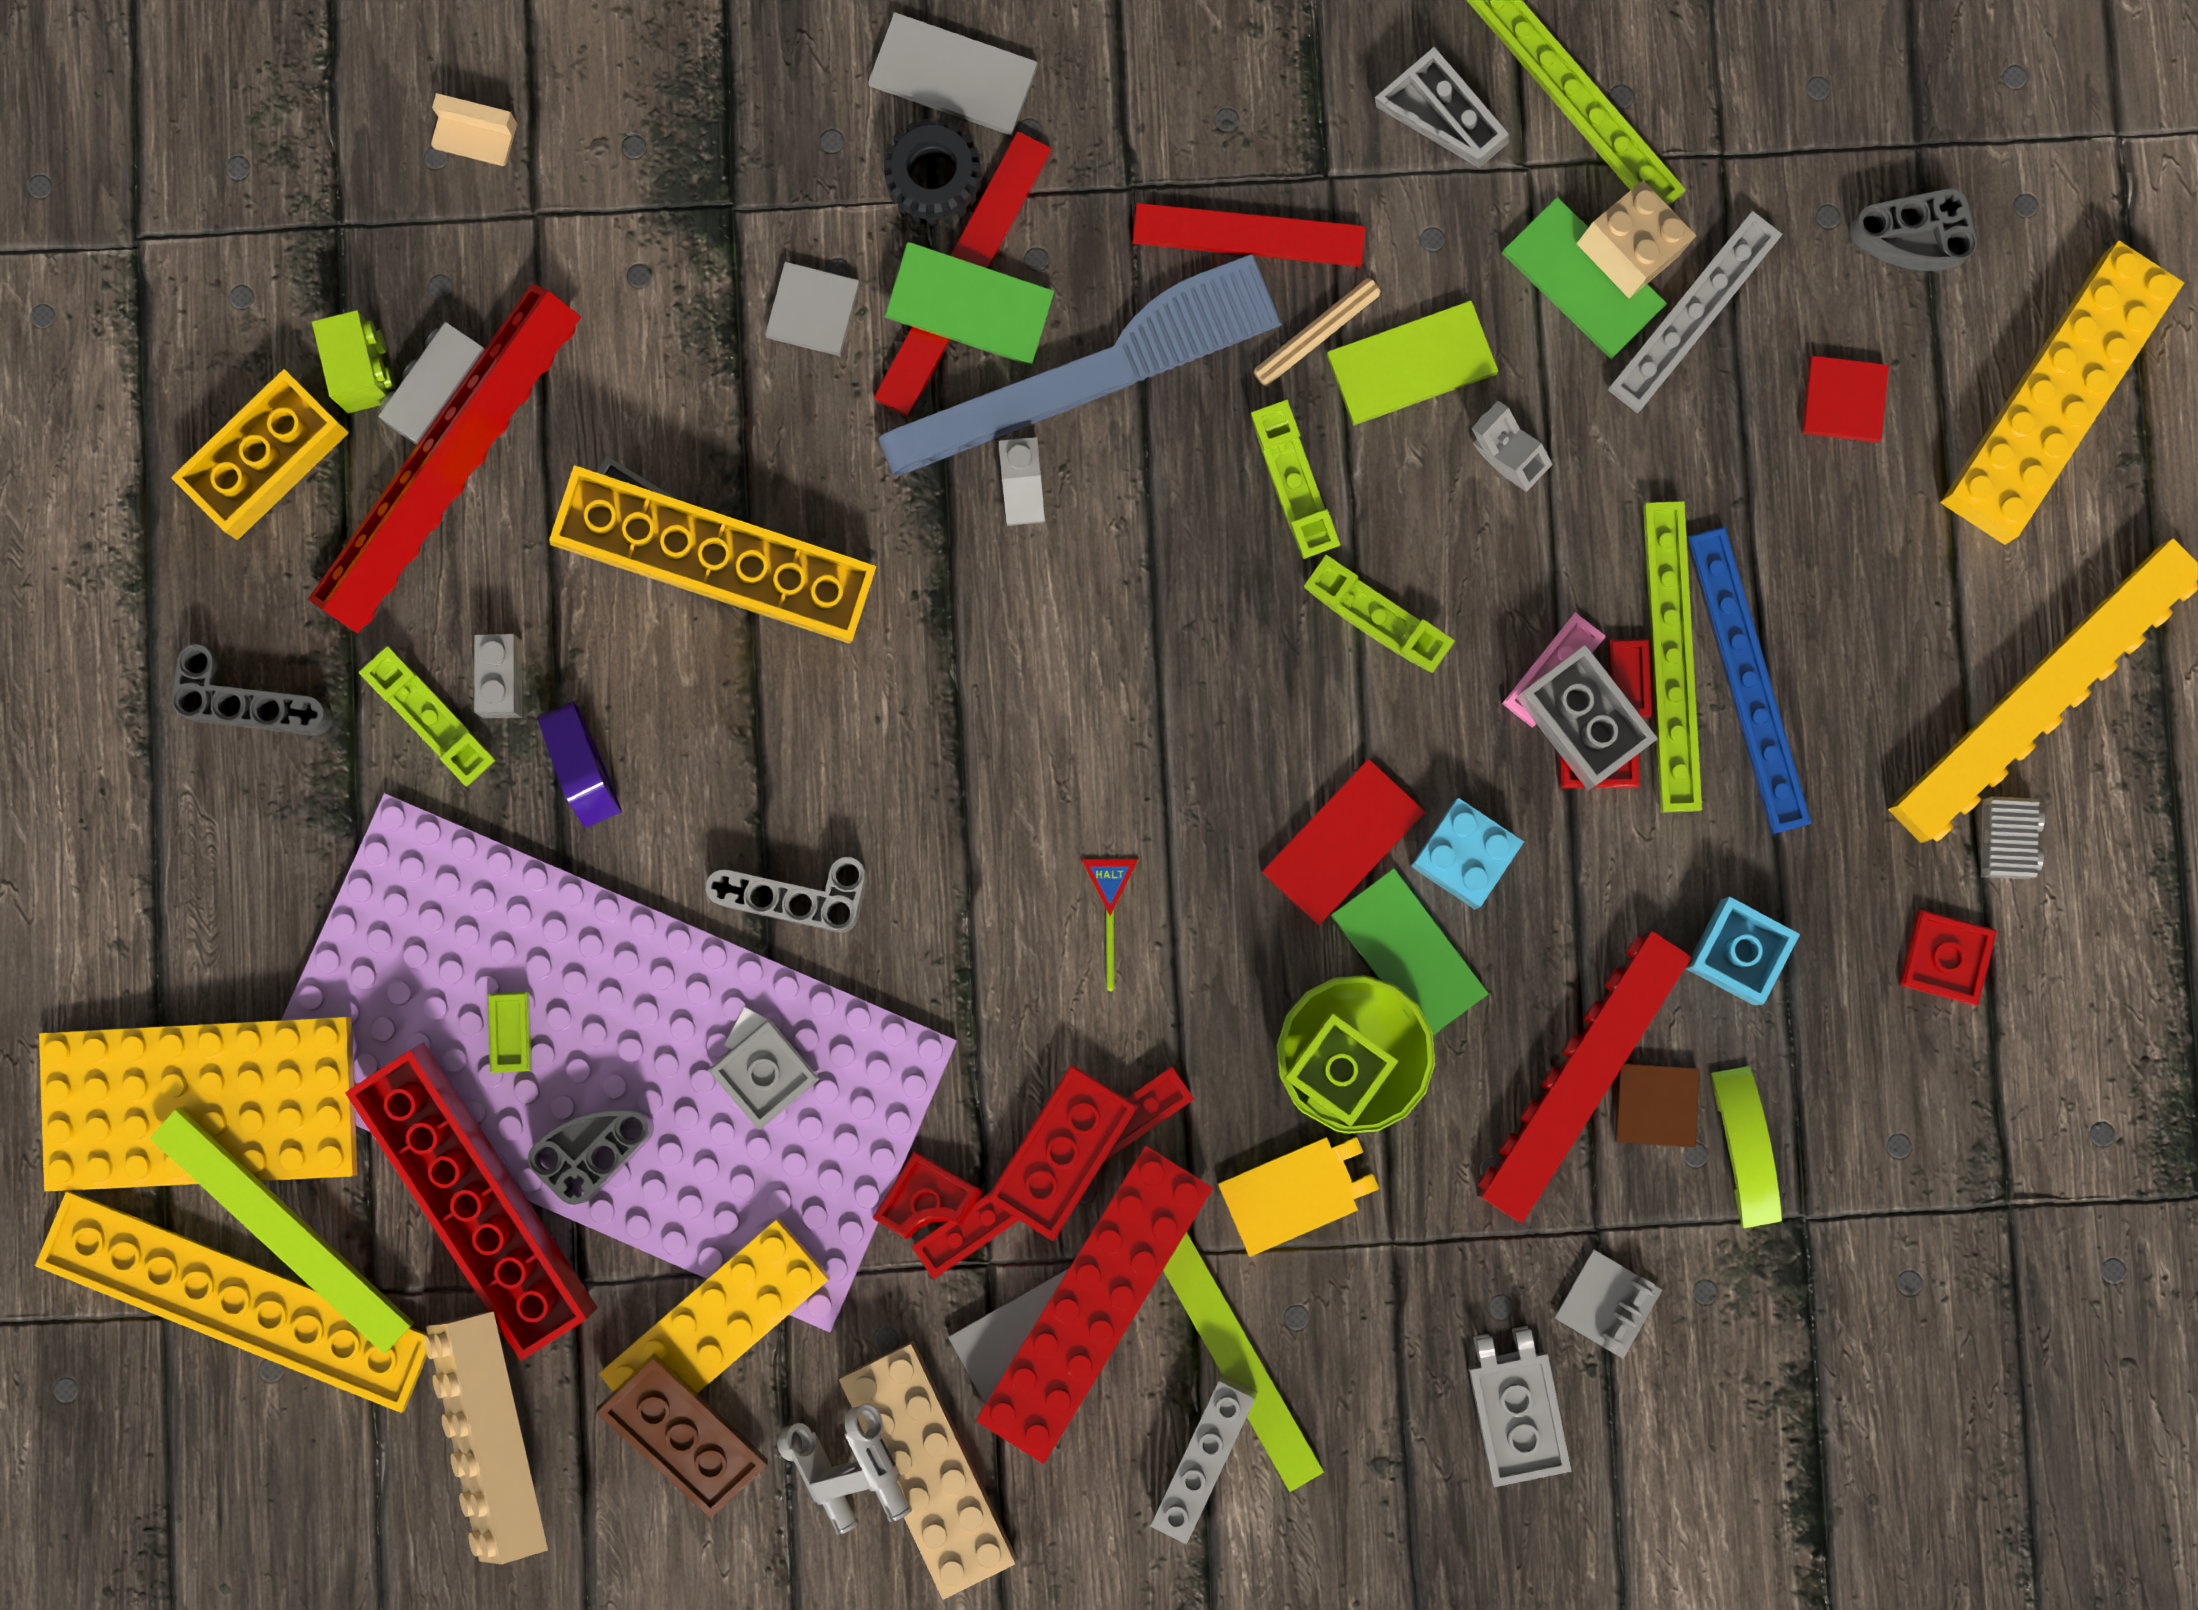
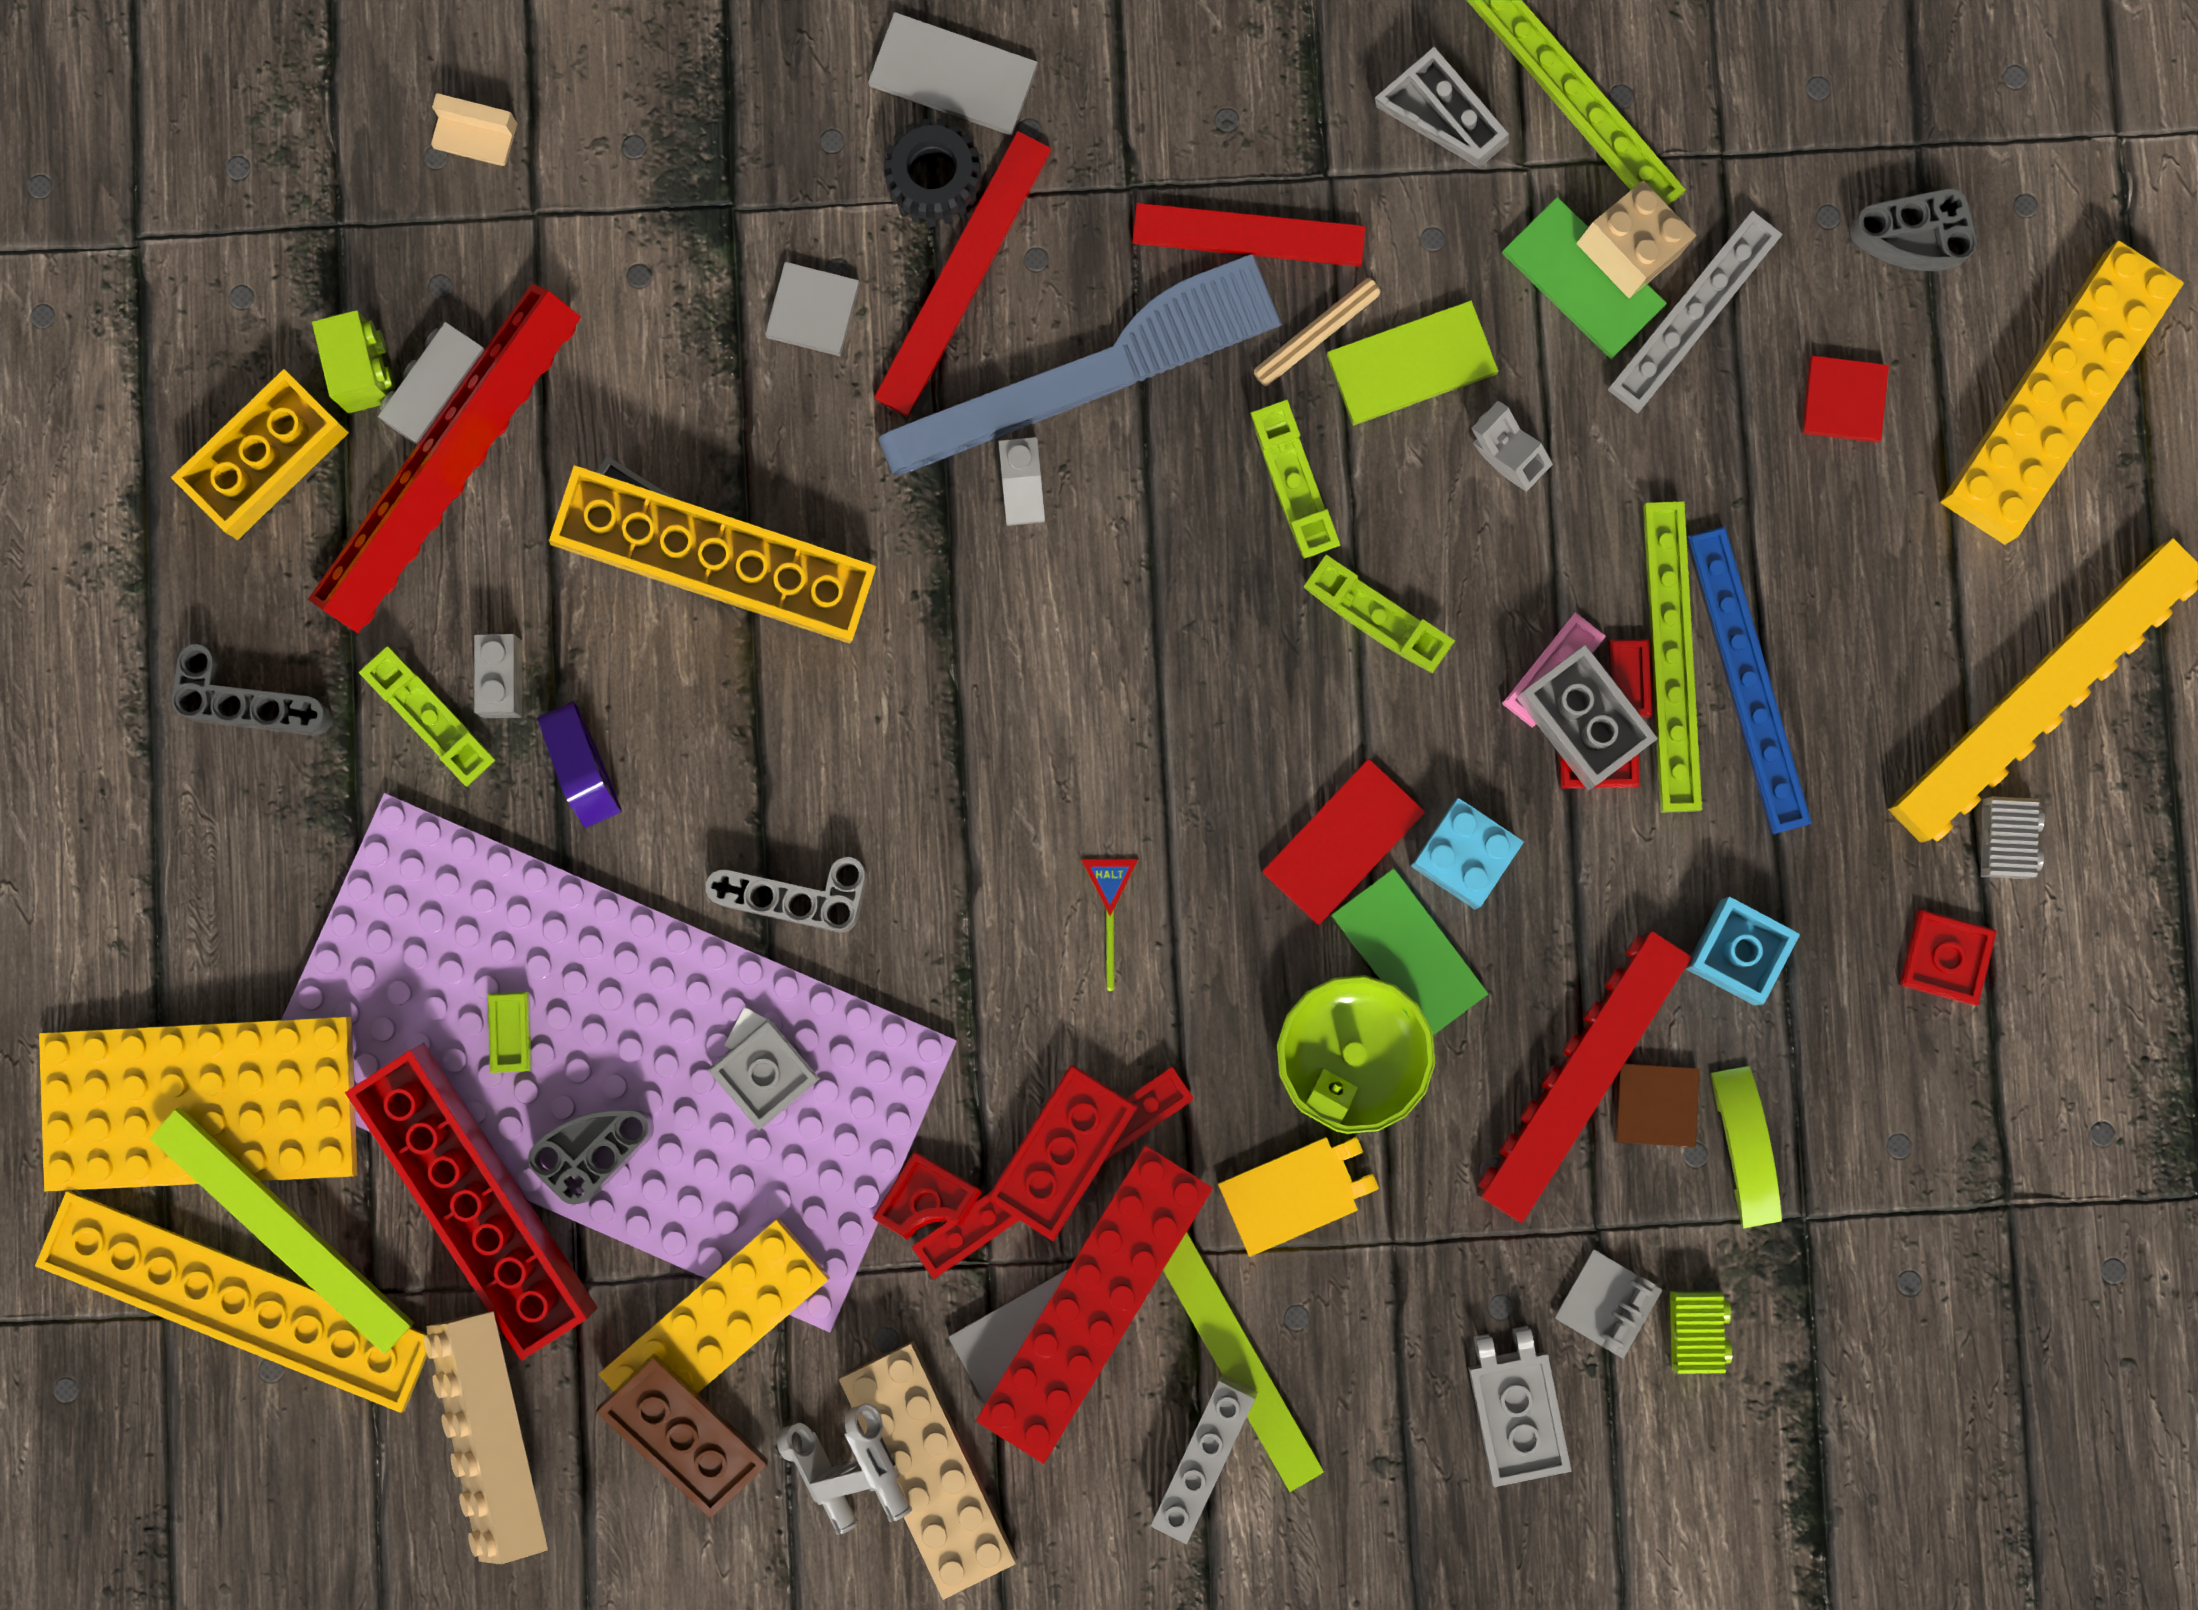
bright green tile [884,242,1054,366] -> none
lime brick [1283,1013,1398,1127] -> none
none -> lime brick [1670,1290,1732,1374]

